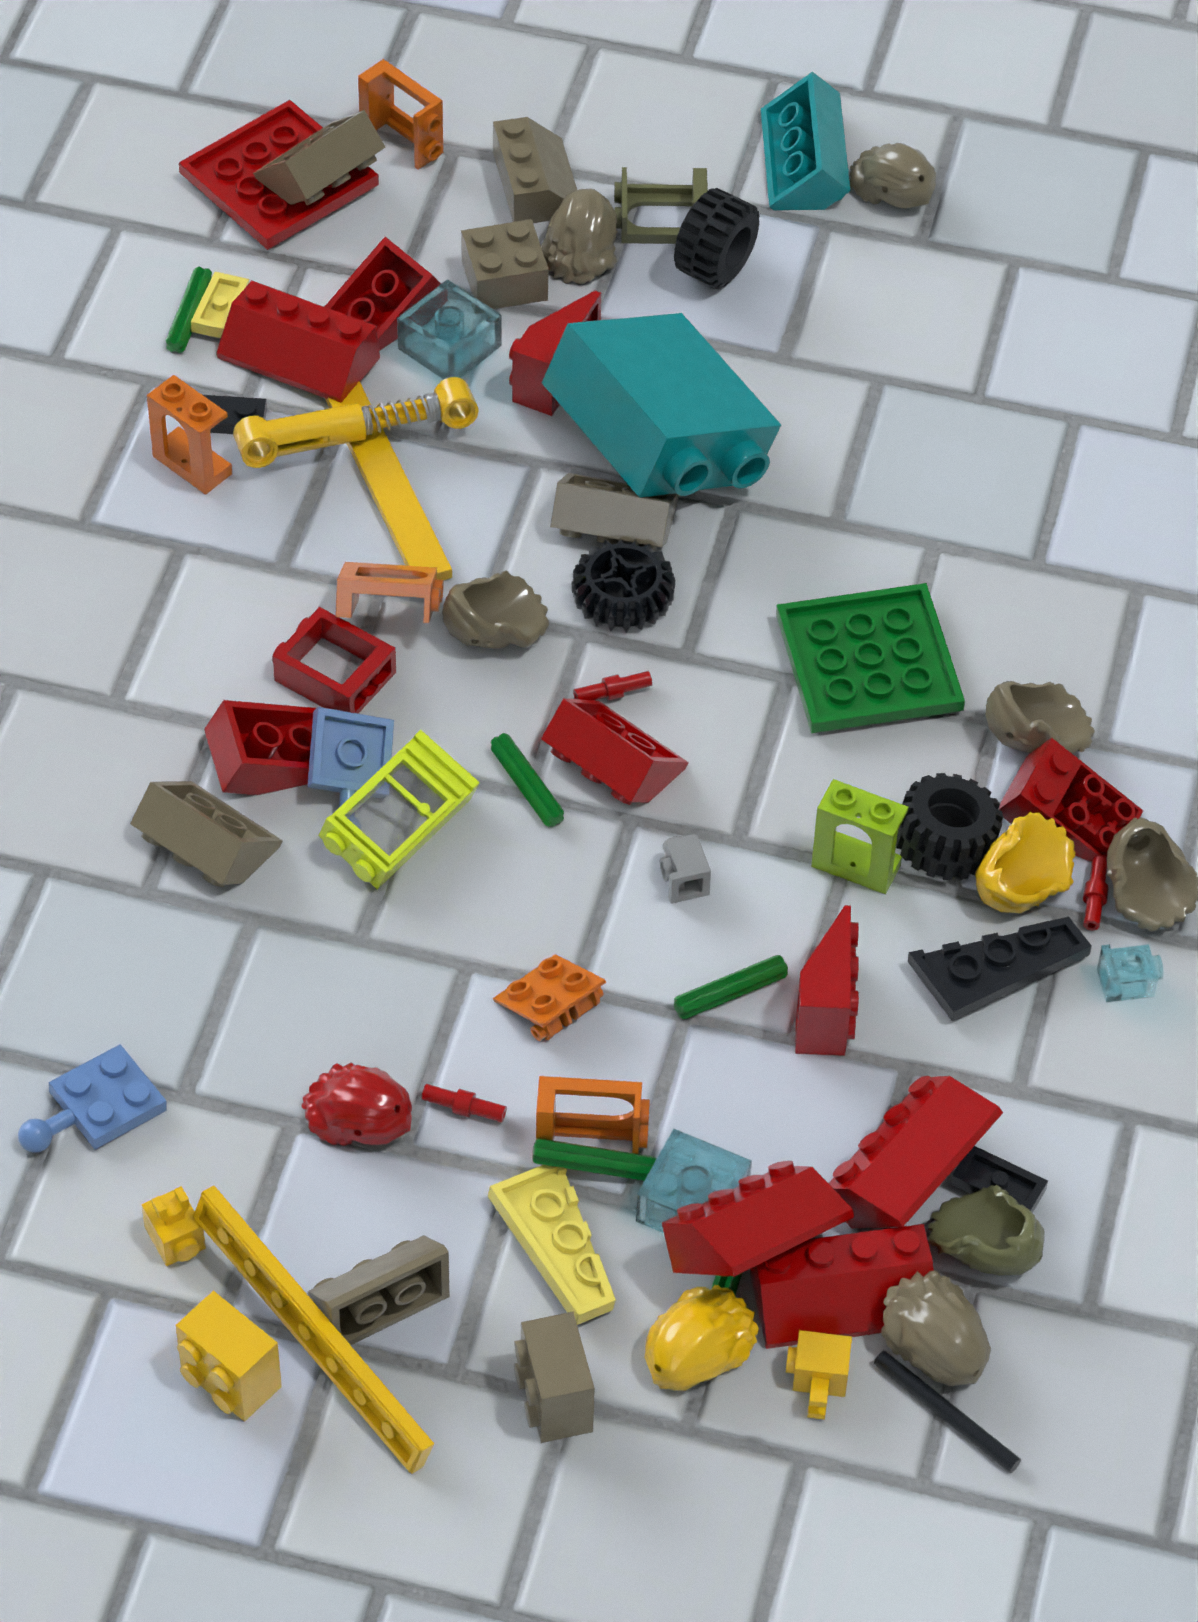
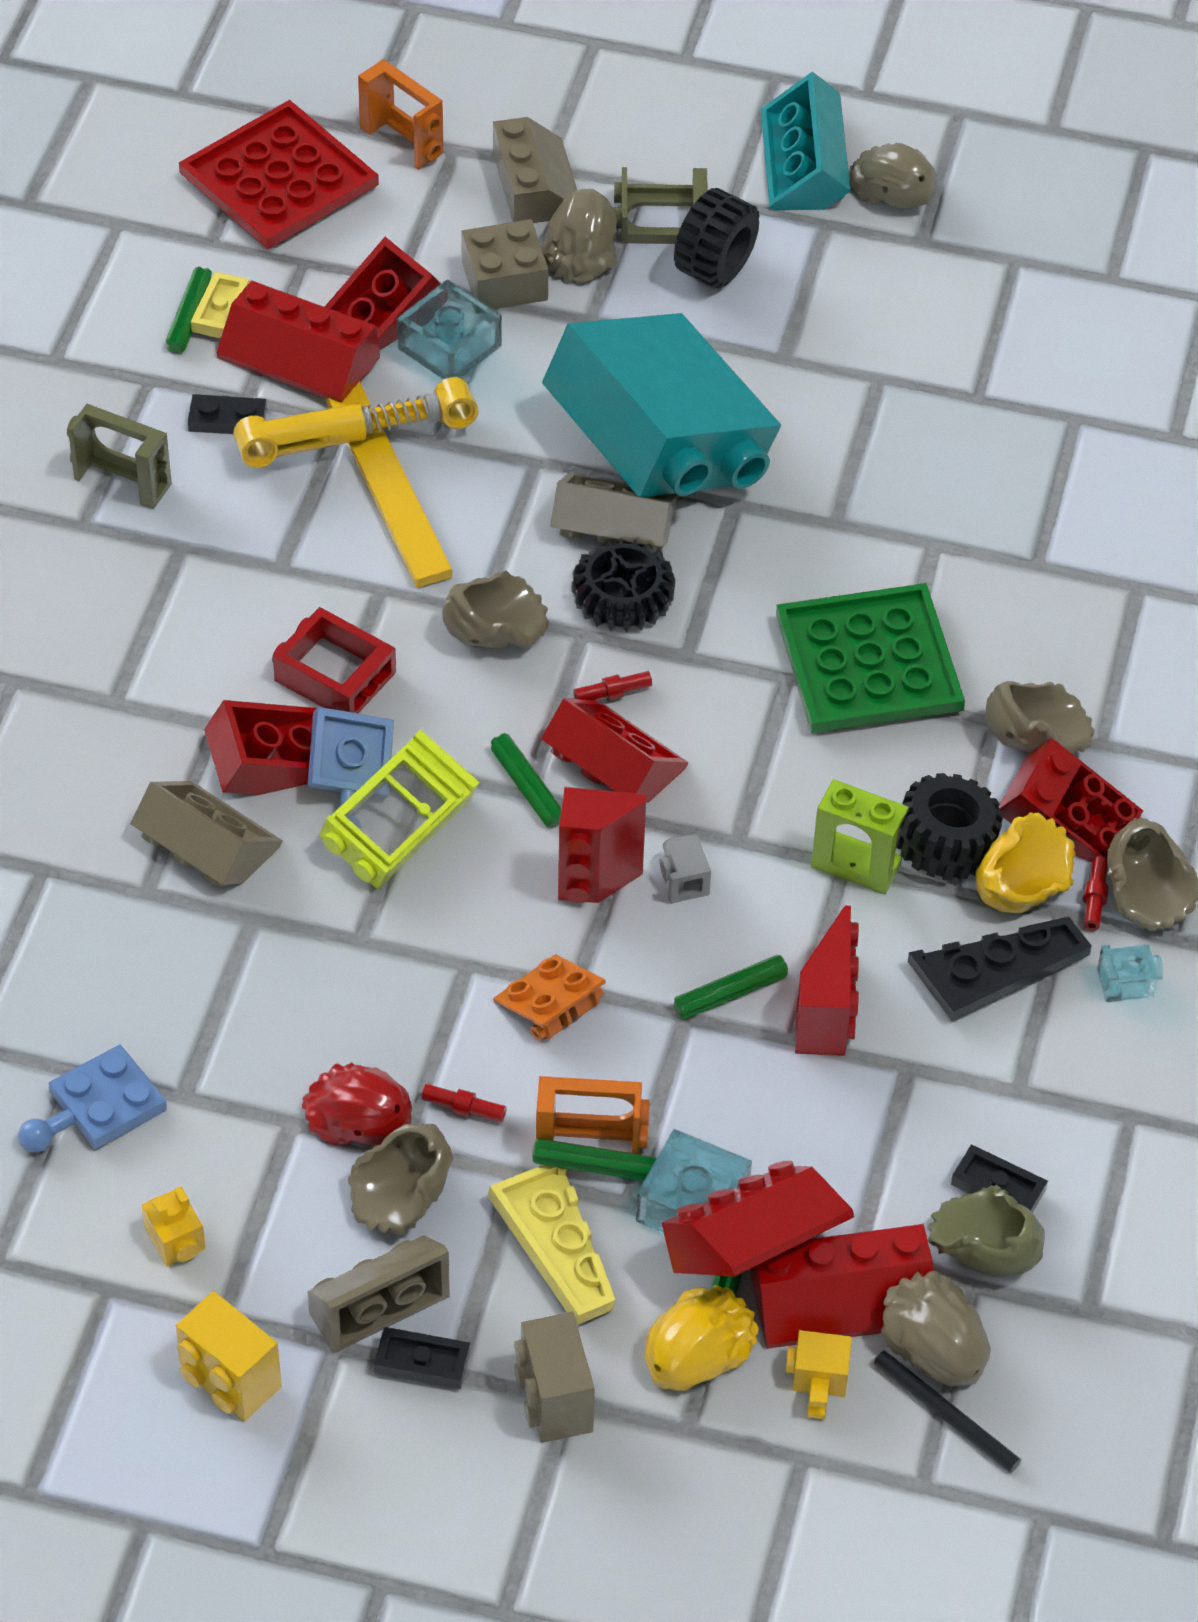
orange panel [147,375,232,495] -> none
yellow tile [193,1185,434,1474] -> none
dark tan slope [253,110,386,205] -> none
orange panel [336,562,444,623] -> none
red slope [509,291,602,416] -> none
red slope [829,1076,1003,1229] -> none
none -> olive panel [67,404,172,510]
none -> dark tan piece [348,1124,453,1236]
none -> black plate [374,1327,470,1389]
none -> red slope [558,787,647,903]

